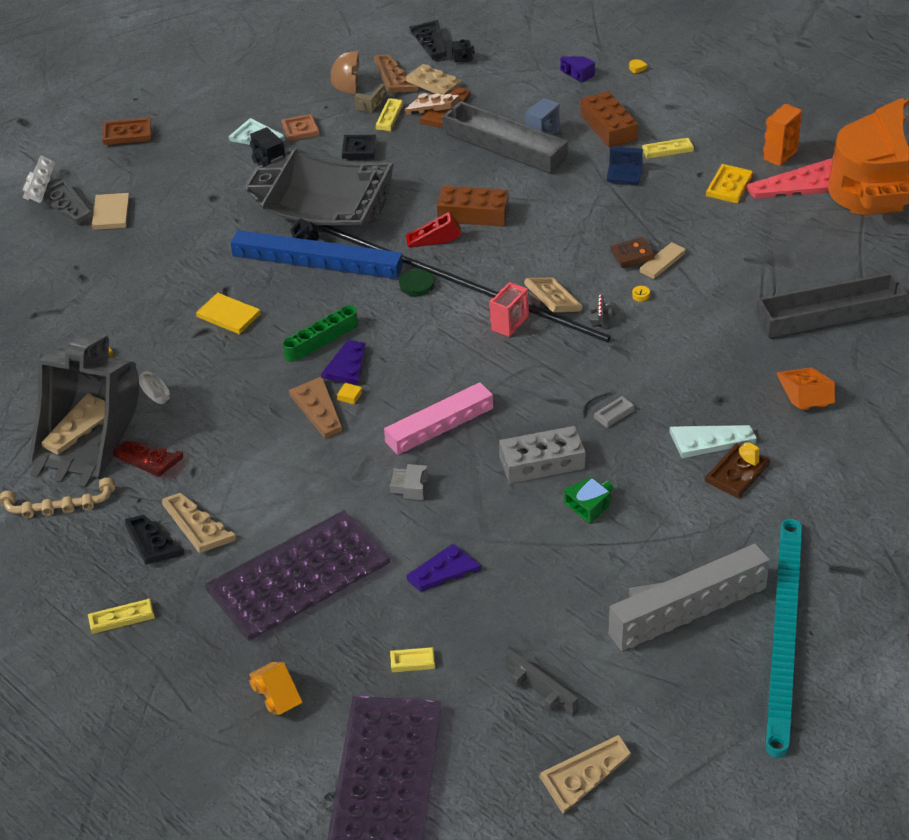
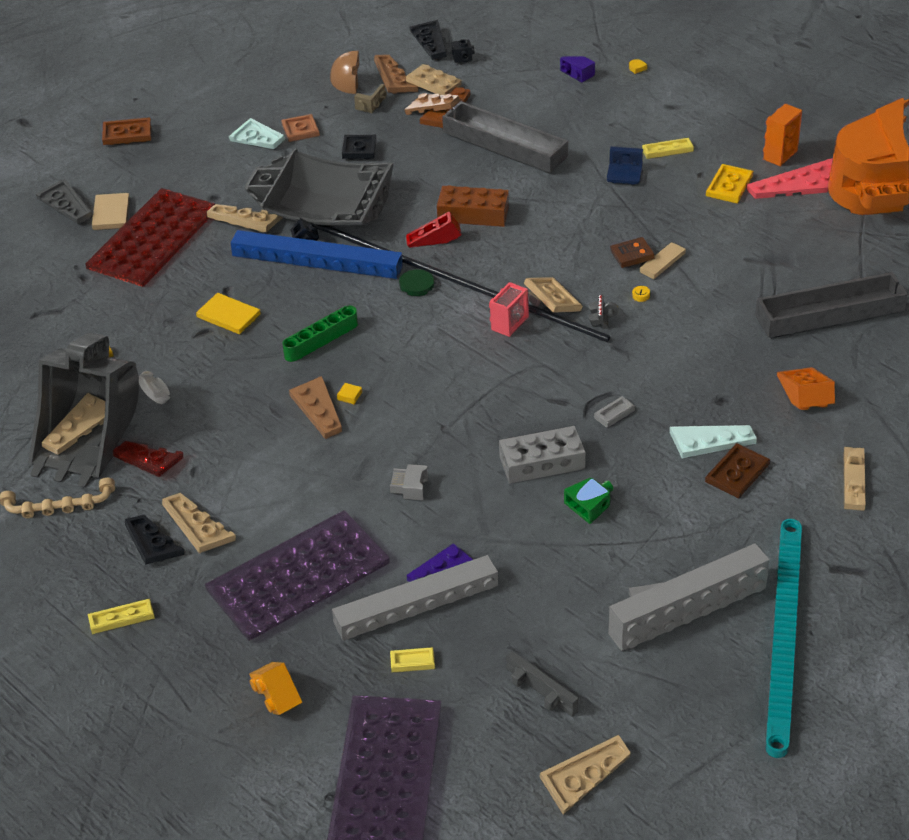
white bracket [22,155,55,203] -> none
black brick [250,127,285,167] -> none
dark purple wing [321,340,366,385] -> none
light yellow tile [376,98,403,131] -> none
bright pink brick [384,382,493,455] -> none
sand blue brick [525,98,560,135] -> none
dark orange brick [580,91,638,148] -> none
yellow tile [739,442,759,466] -> none
none -> clear red piece [85,188,215,287]
none -> tan wing [207,204,283,232]
none -> light grey brick [332,555,498,641]
none -> tan hinge [843,447,866,511]

